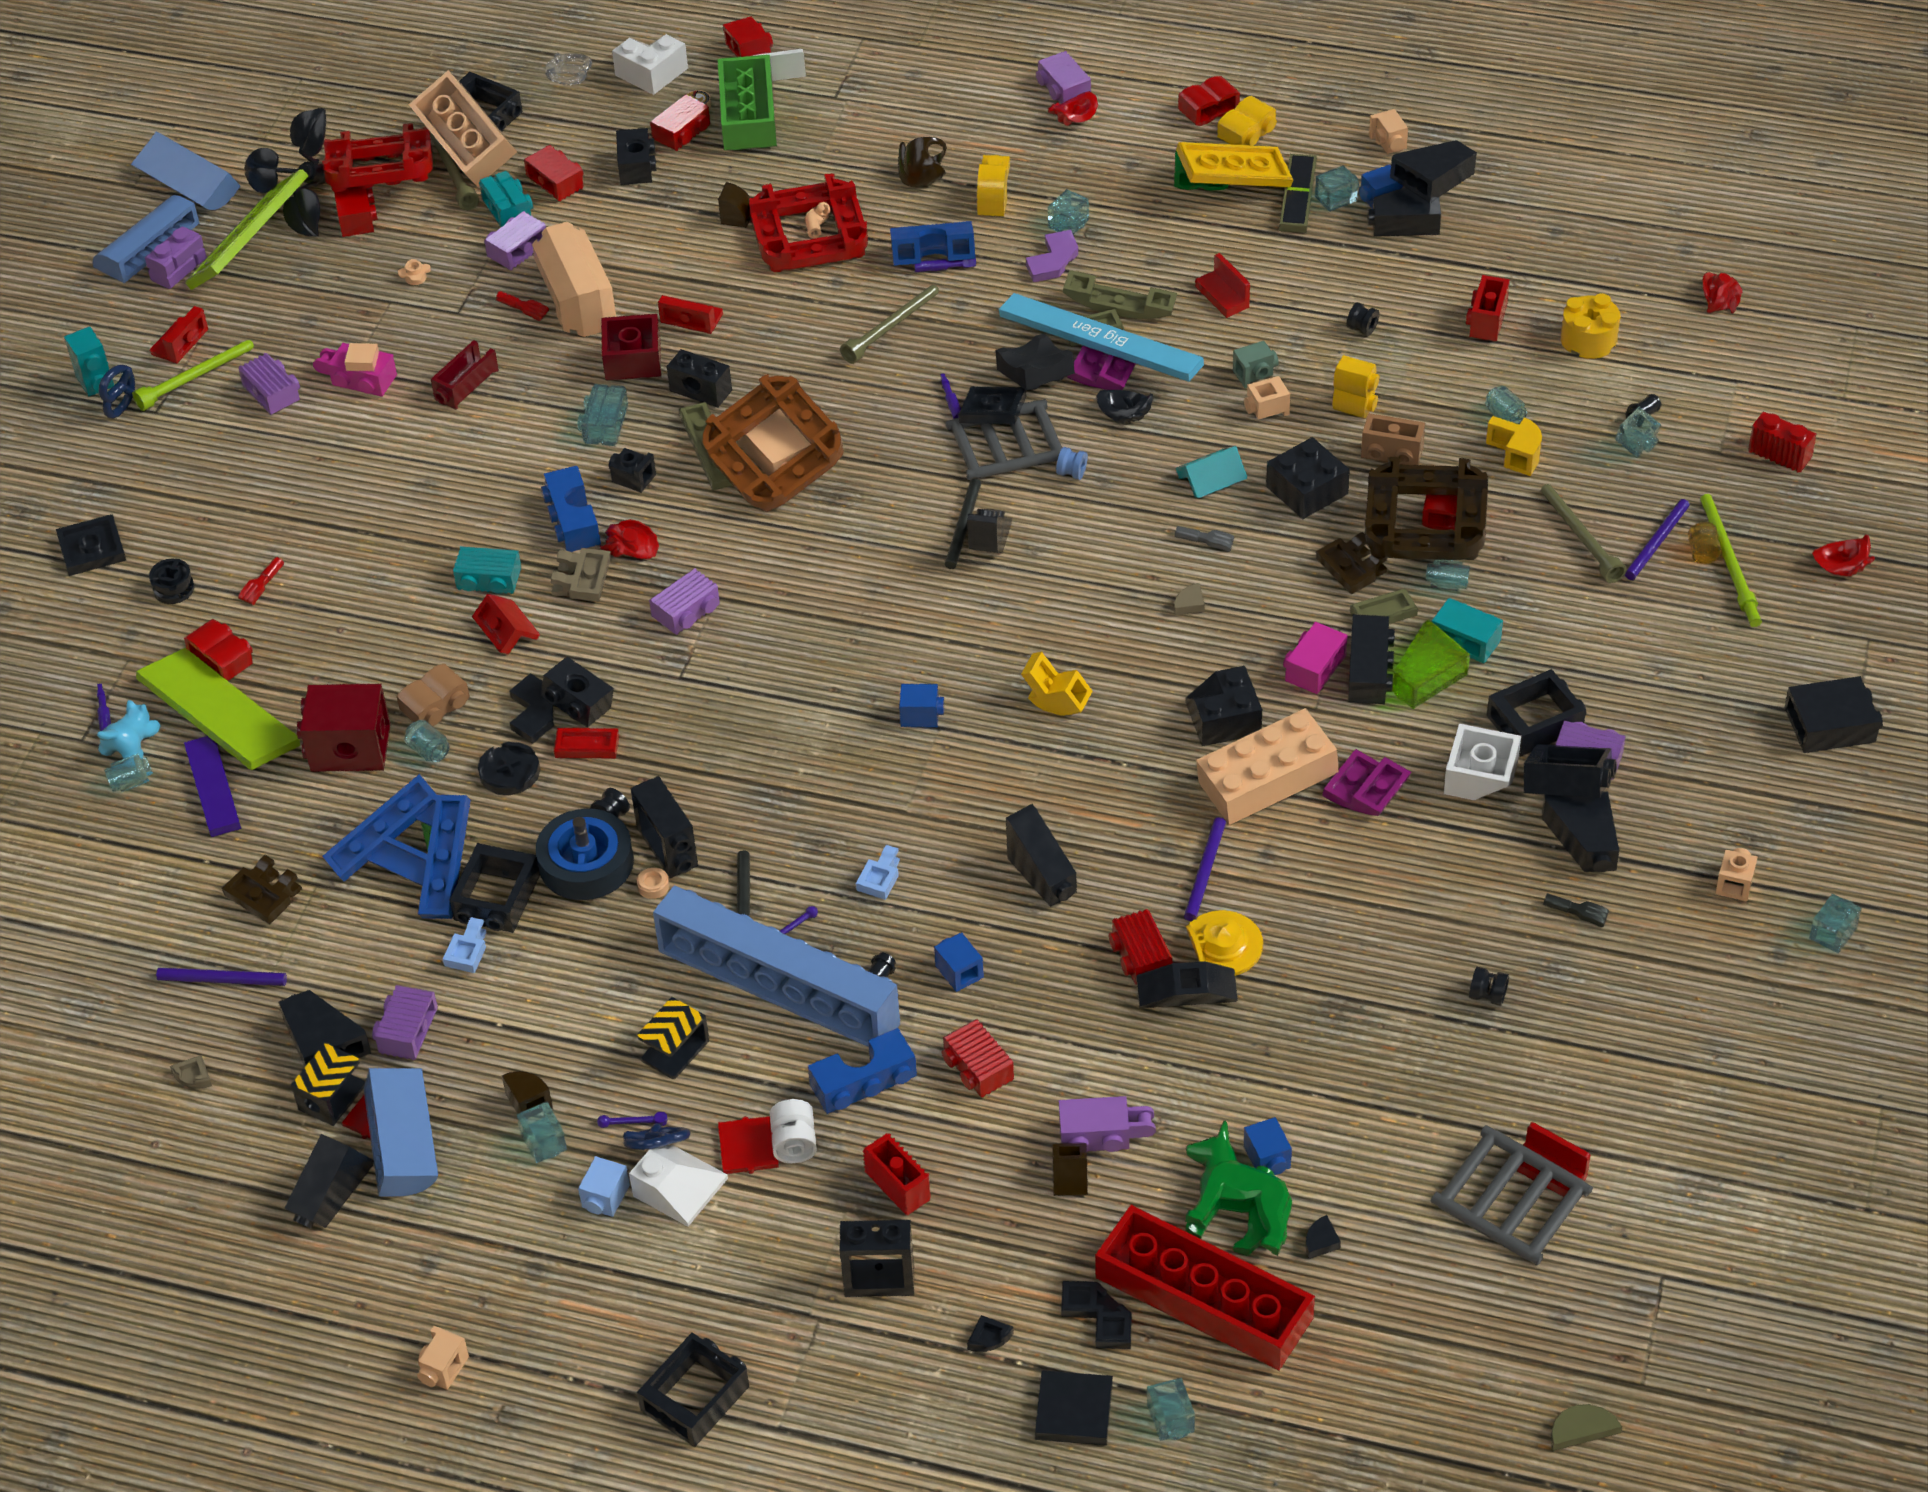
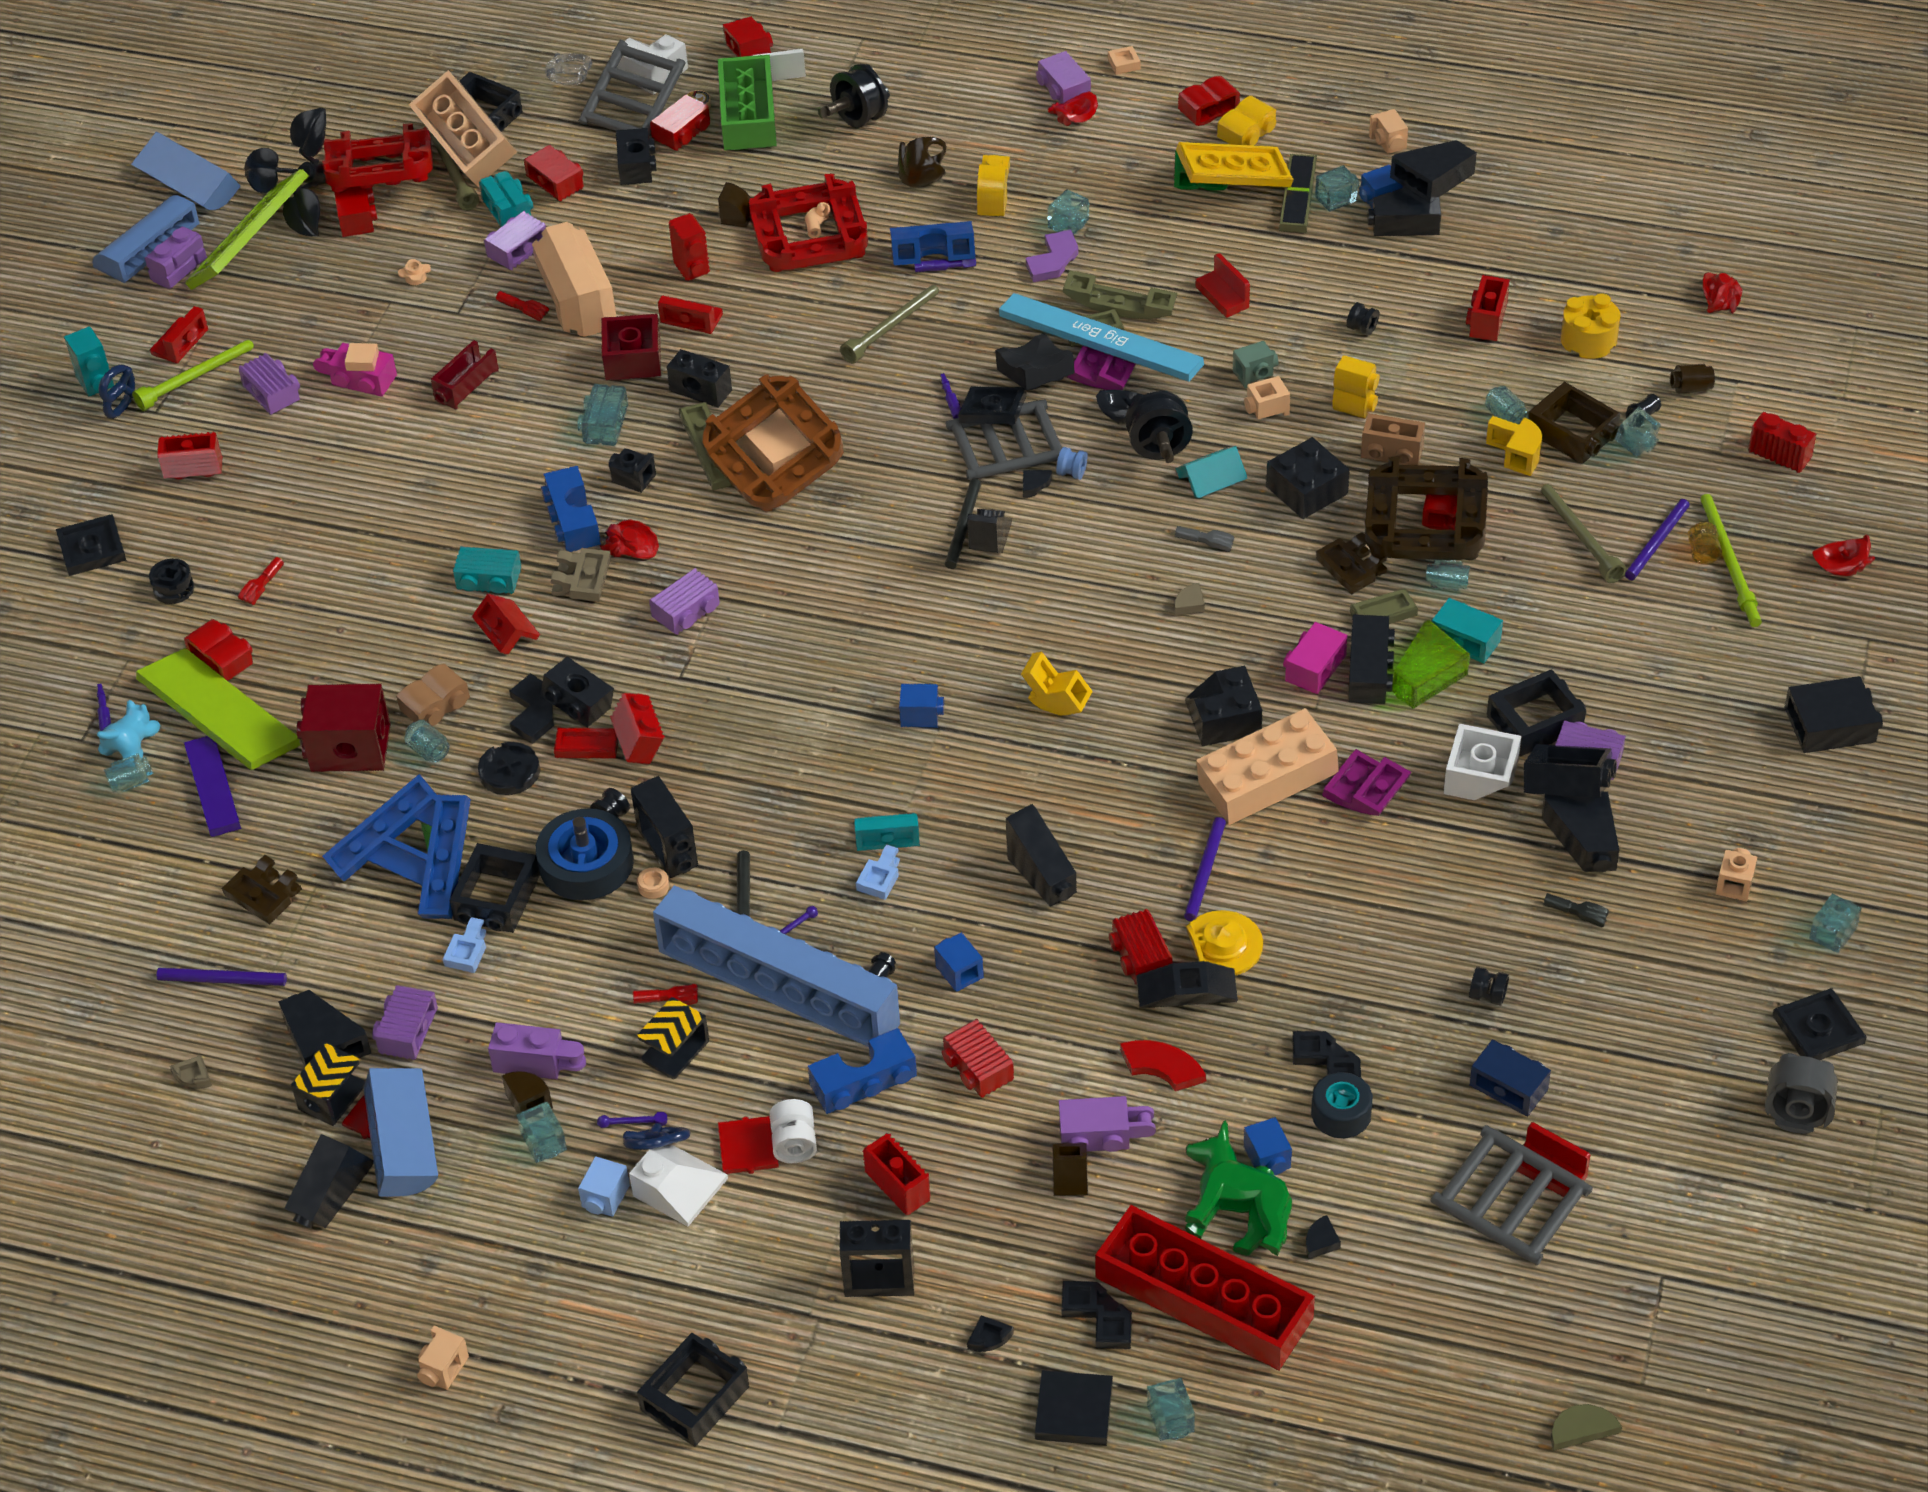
none -> red brick [157,431,223,480]
none -> medium lavender brick [488,1022,586,1079]
none -> dark grey bar [578,40,686,136]
none -> red brick [610,693,665,764]
none -> red piece [633,984,698,1005]
none -> red brick [669,213,710,281]
none -> black wheel [818,63,890,128]
none -> teal panel [854,813,920,851]
none -> black tile [1023,470,1052,498]
none -> light nougat tile [1108,46,1141,75]
none -> red tile [1120,1040,1206,1091]
none -> black wheel [1125,390,1193,463]
none -> black tile [1292,1031,1361,1078]
none -> black wheel [1311,1072,1373,1139]
none -> dark blue brick [1469,1039,1551,1117]
none -> dark brown window [1528,381,1620,464]
none -> dark brown brick [1670,364,1715,394]
none -> dark grey brick [1765,1053,1838,1134]
none -> black tile [1772,988,1867,1060]

